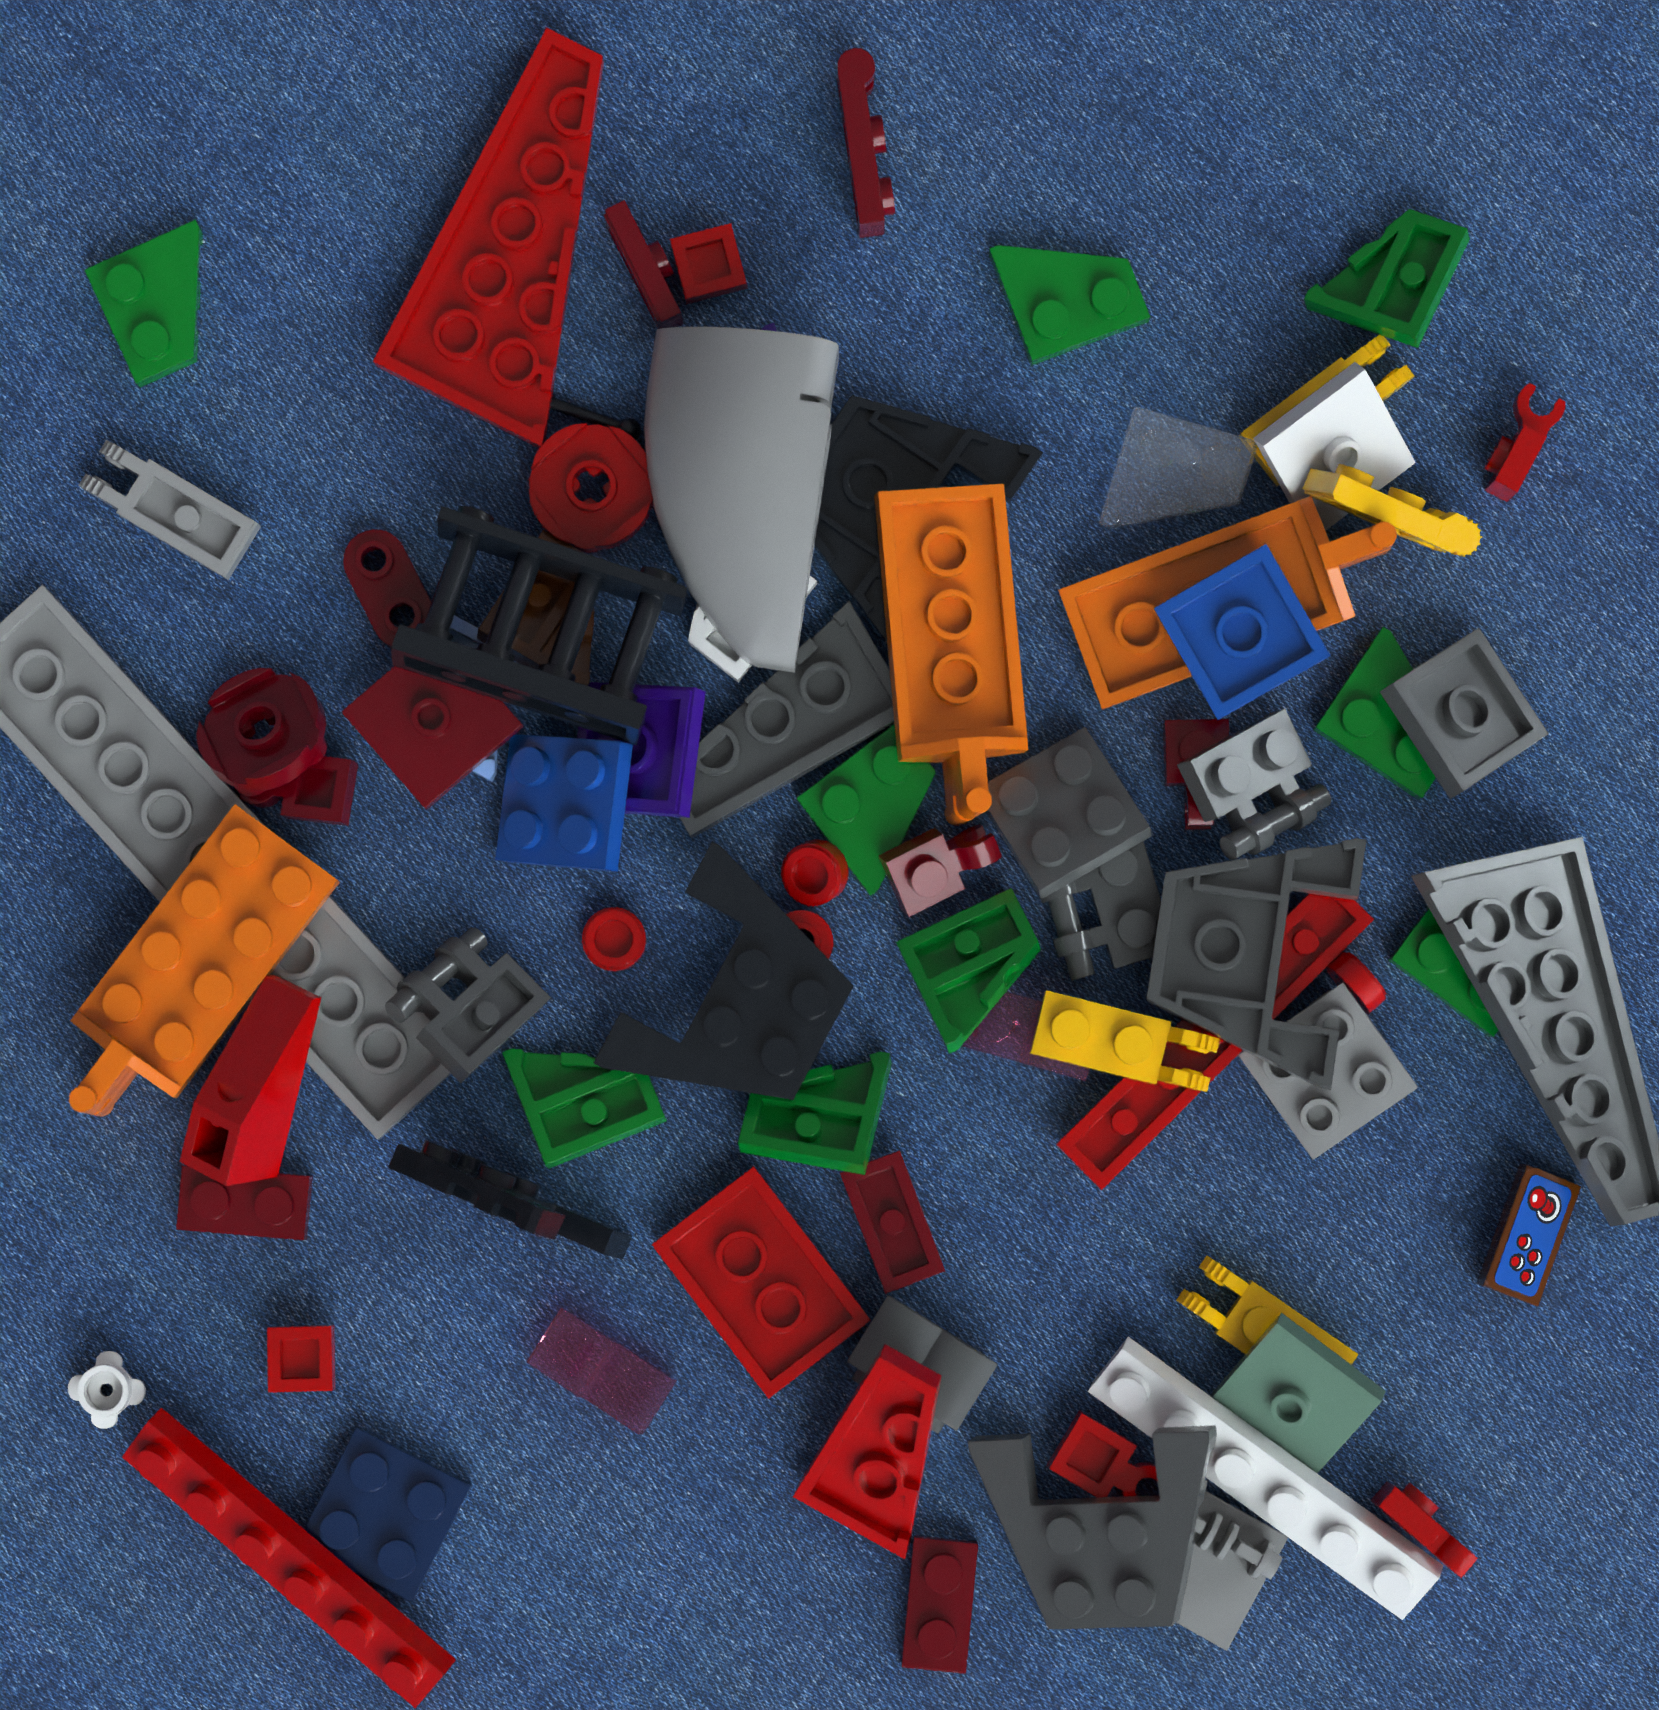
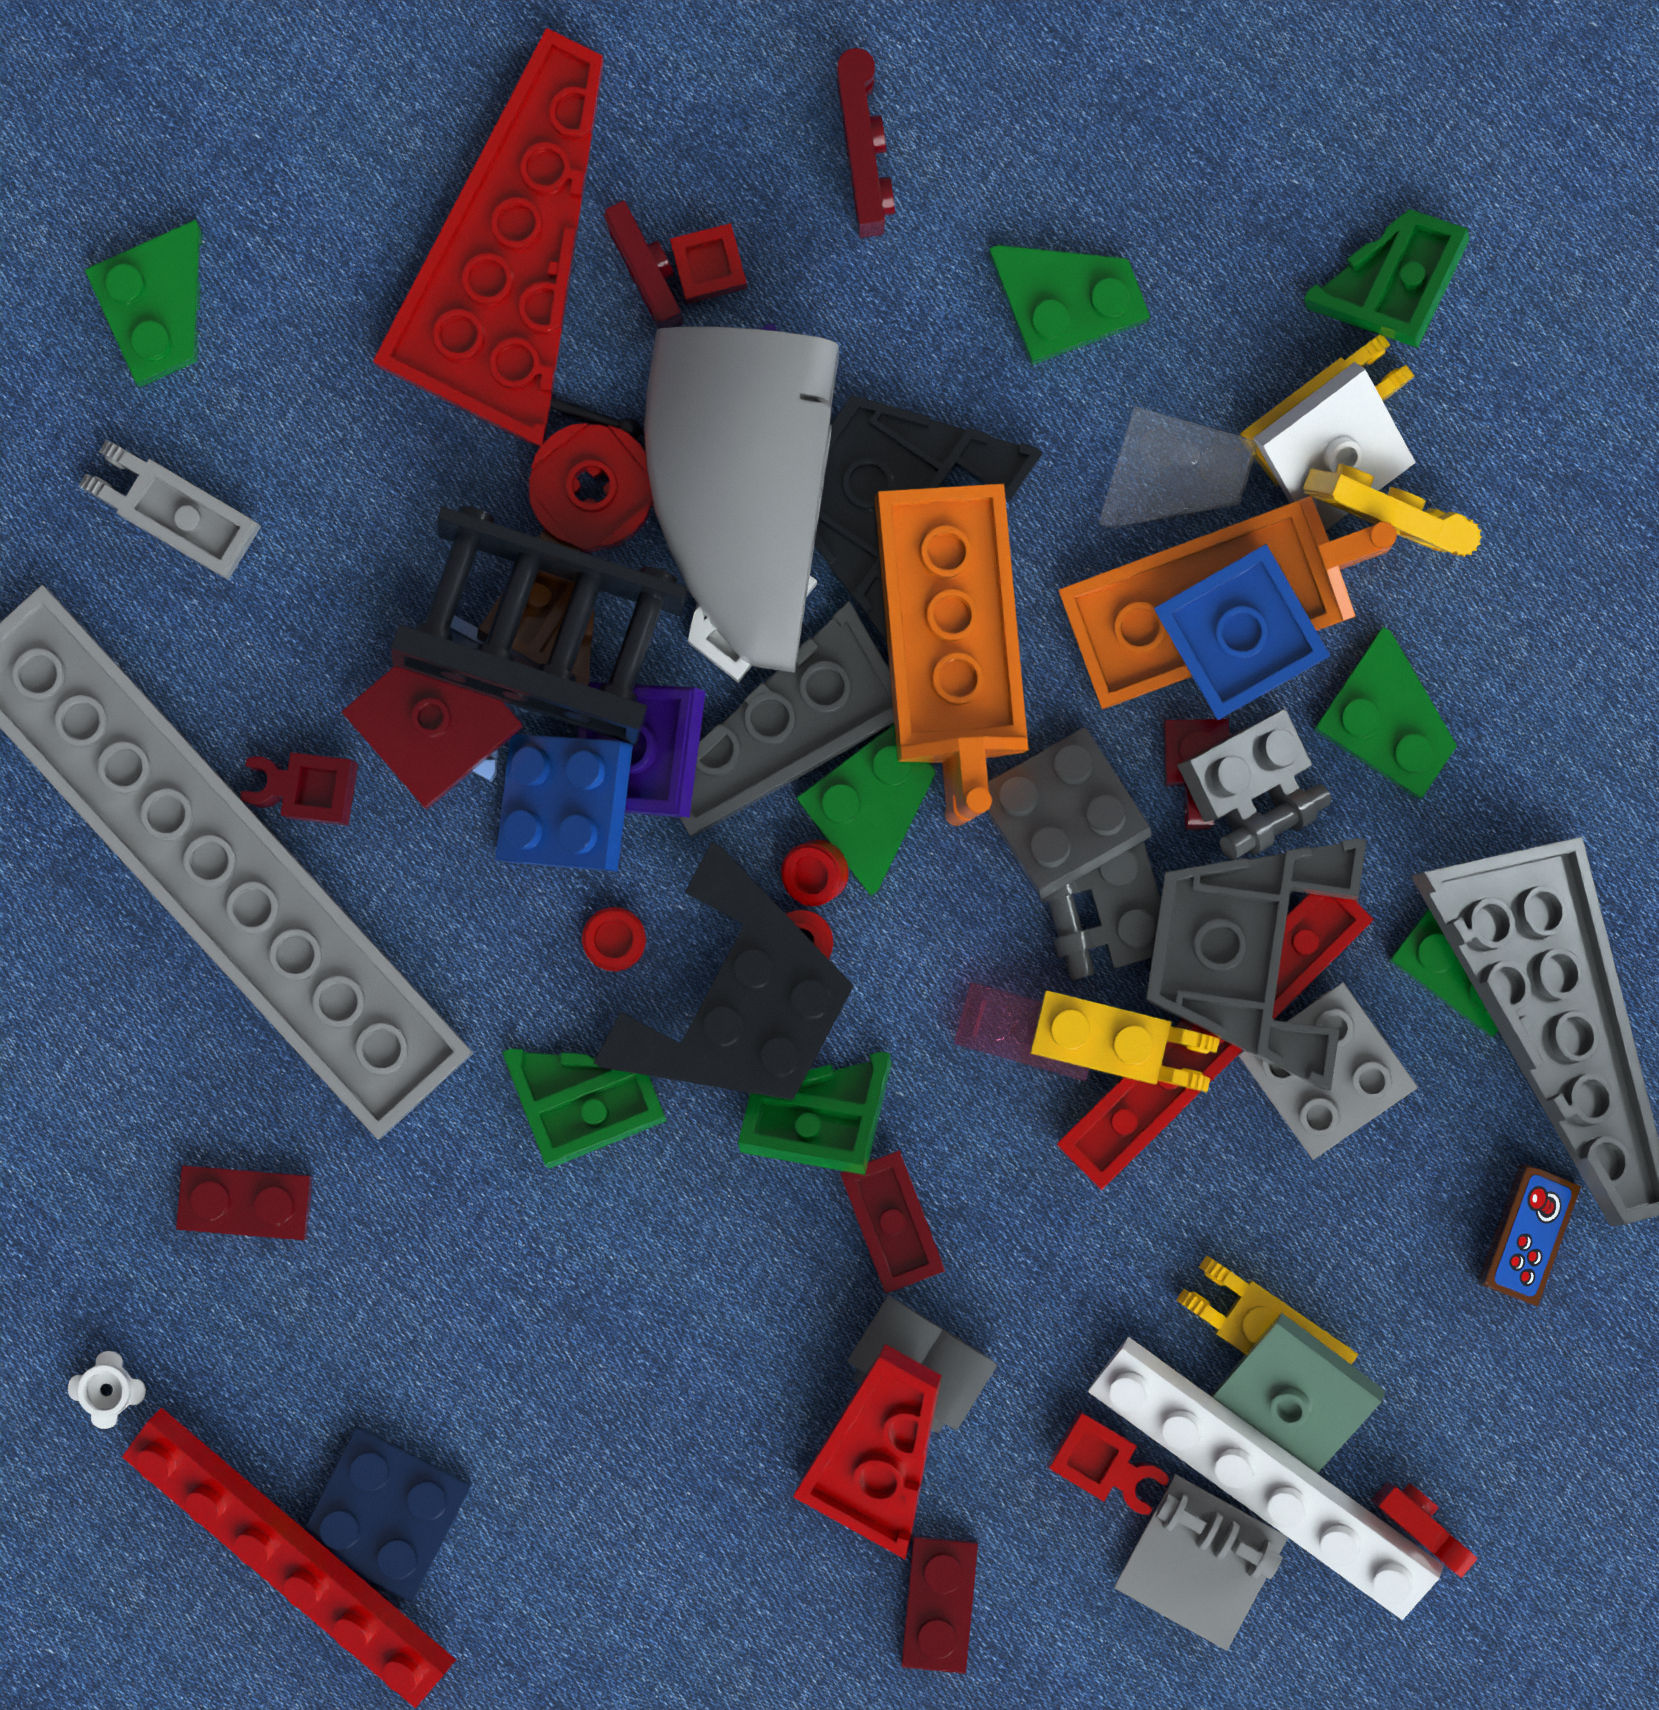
orange hinge [69,804,340,1117] -> none
red slope [179,975,322,1186] -> none
dark red plate [196,668,327,796] -> none
red plate [267,1325,335,1393] -> none
dark red plate [343,529,432,648] -> none
dark grey plate [385,927,551,1083] -> none
black wing [388,1139,632,1260] -> none
clear pink slope [526,1308,677,1435] -> none
red plate [651,1166,871,1399] -> none
plate [879,824,1002,917] -> none
green wing [896,888,1041,1054] -> none
dark grey wing [968,1425,1217,1629] -> none
red tile [1326,952,1386,1014] -> none
dark grey plate [1380,628,1549,799] -> none
red plate [1484,383,1566,502] -> none

